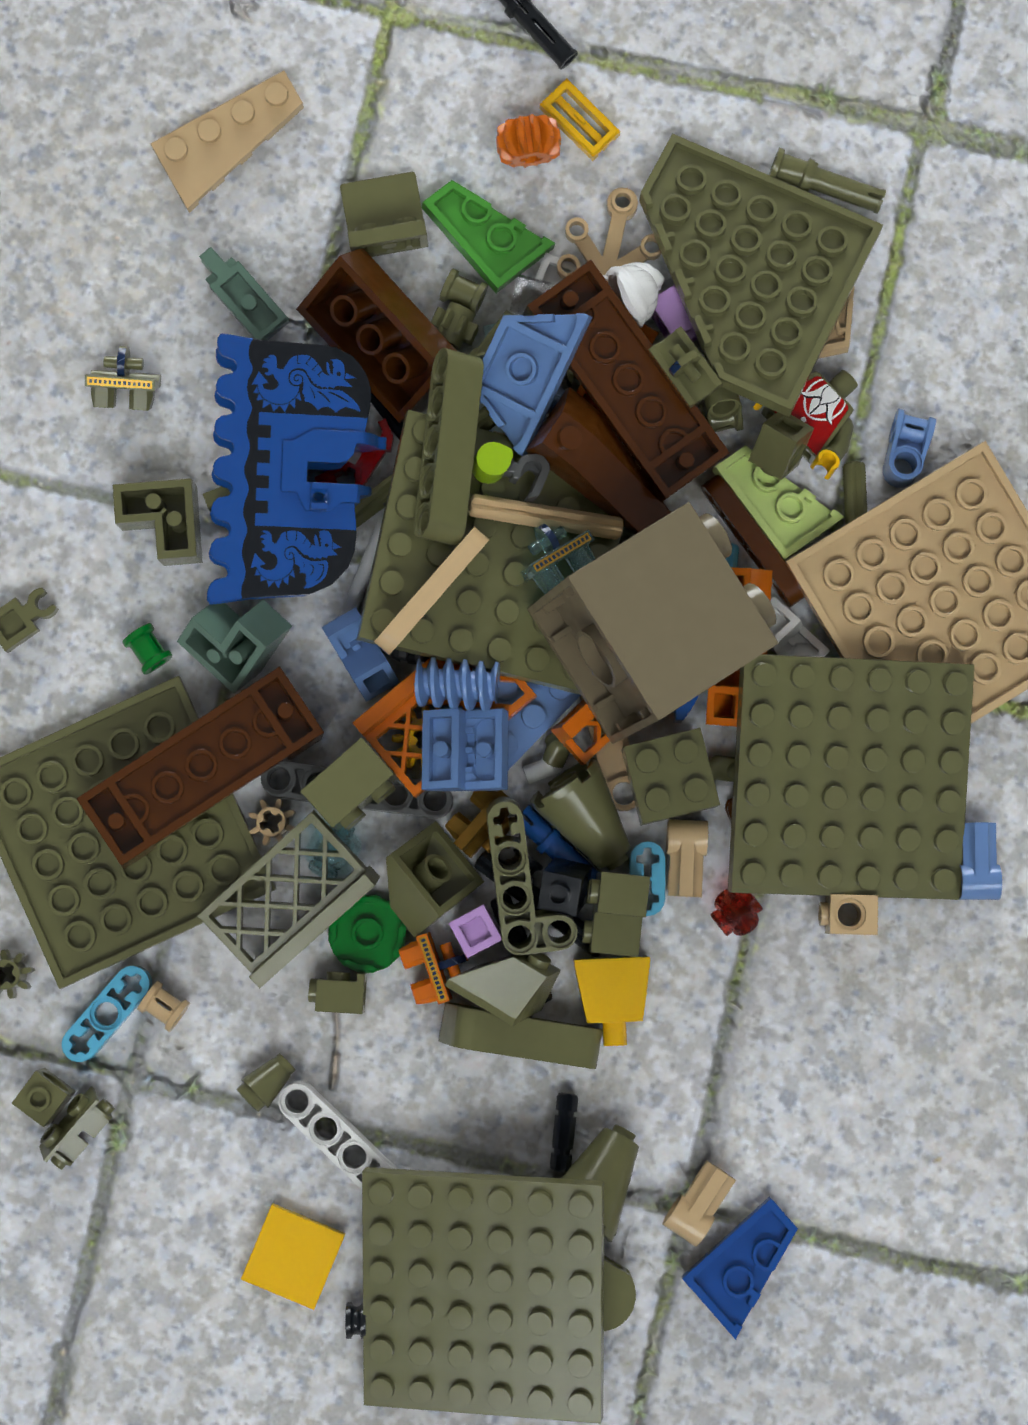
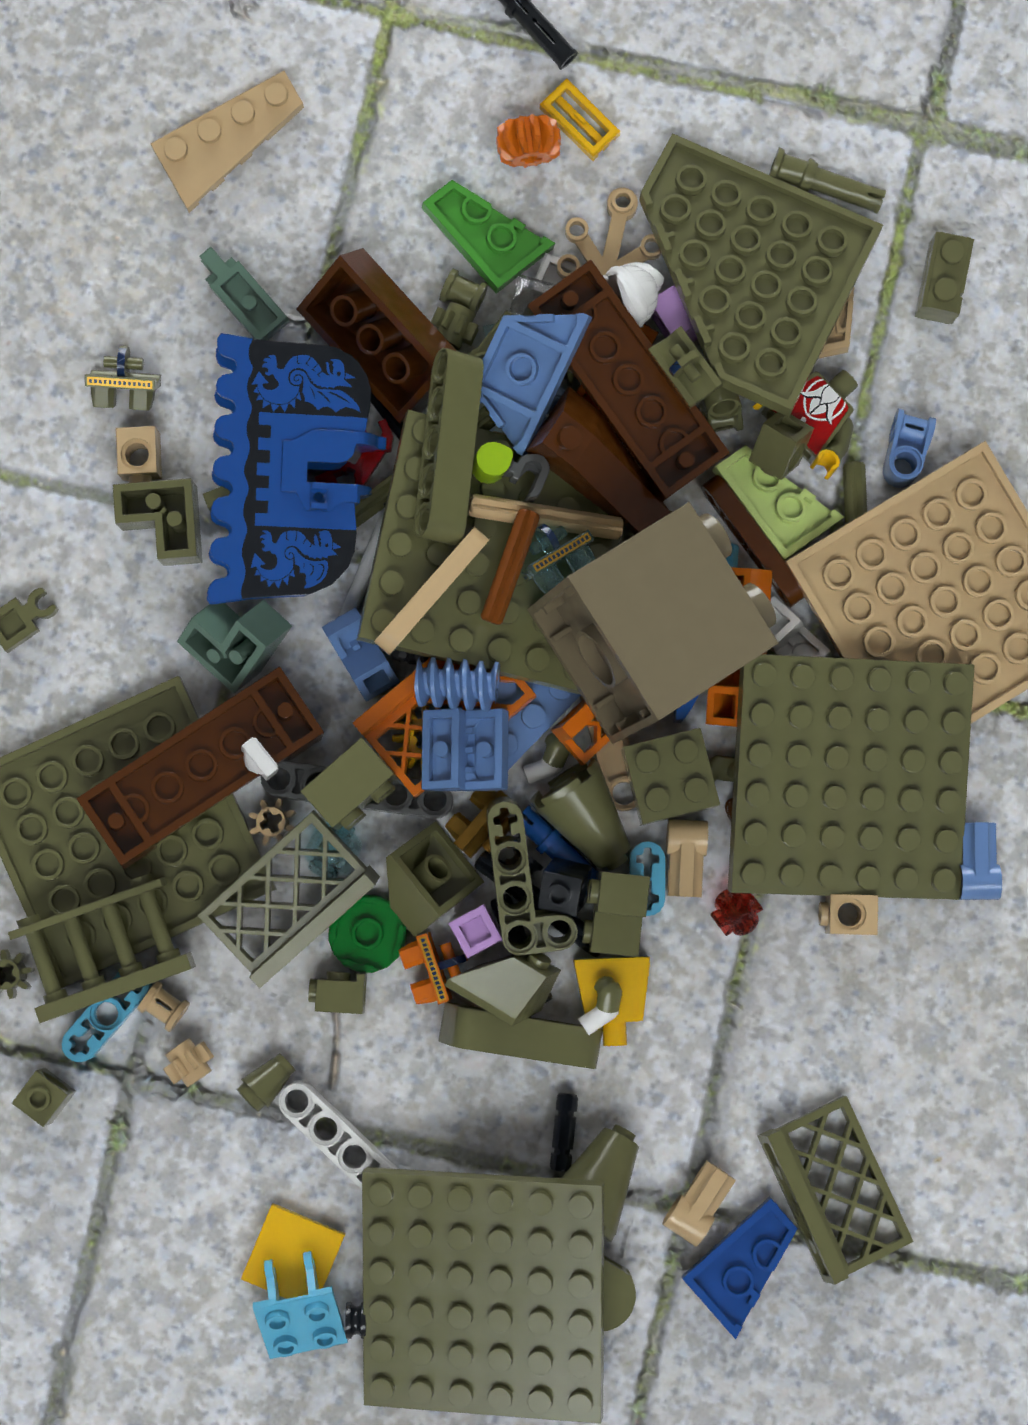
olive hinge [39,1086,115,1170] -> none
green bush [122,623,172,675] -> none
olive bracket [340,172,428,257] -> none
none -> olive fence [8,873,196,1024]
none -> tan brick [116,426,162,483]
none -> tan gear [163,1038,214,1088]
none -> white tile [241,737,278,781]
none -> medium azure plate [253,1251,348,1359]
none -> dark orange axle [481,508,540,625]
none -> arm [578,976,622,1035]
none -> olive fence [757,1096,914,1285]
none -> olive brick [915,232,974,324]

